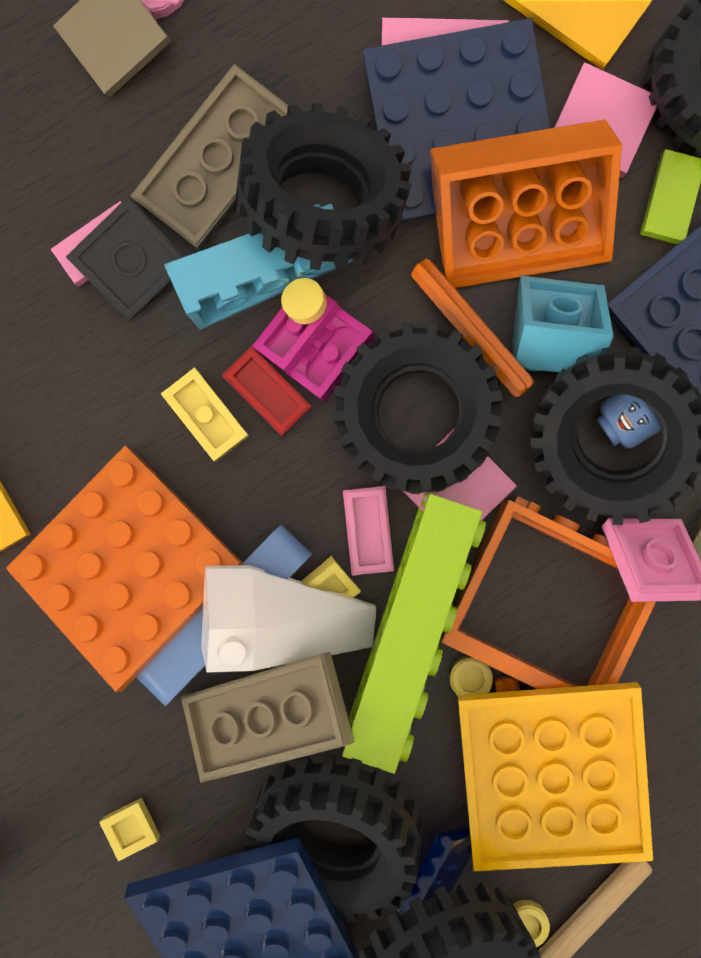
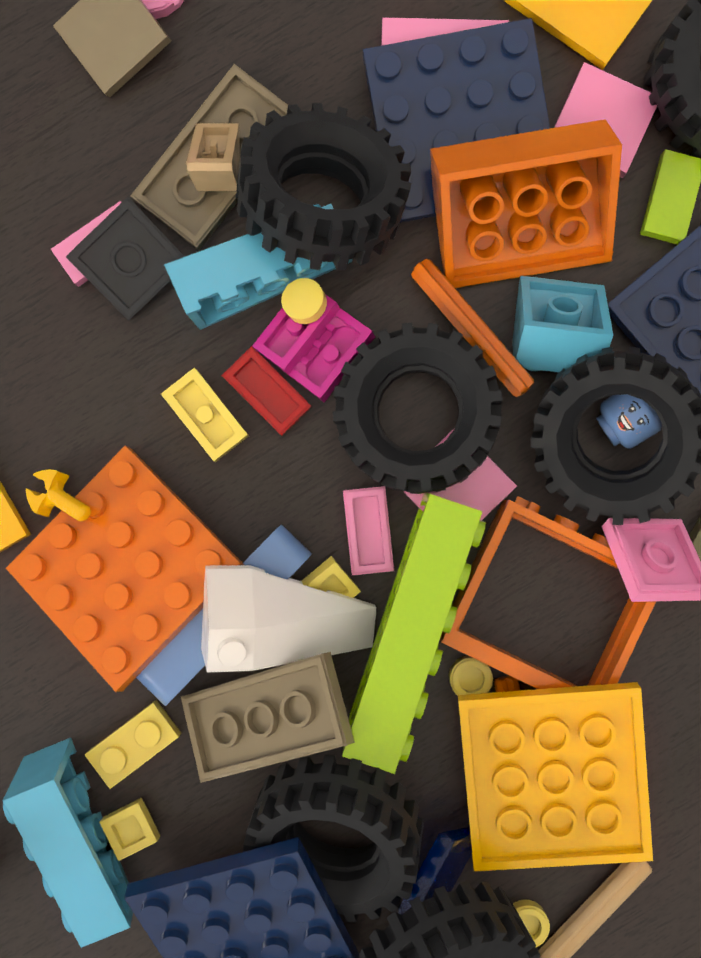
none -> medium azure wedge [2,738,133,948]
none -> yellow bar [25,469,91,522]
none -> light yellow plate [85,699,182,789]
none -> tan slope [186,123,240,191]

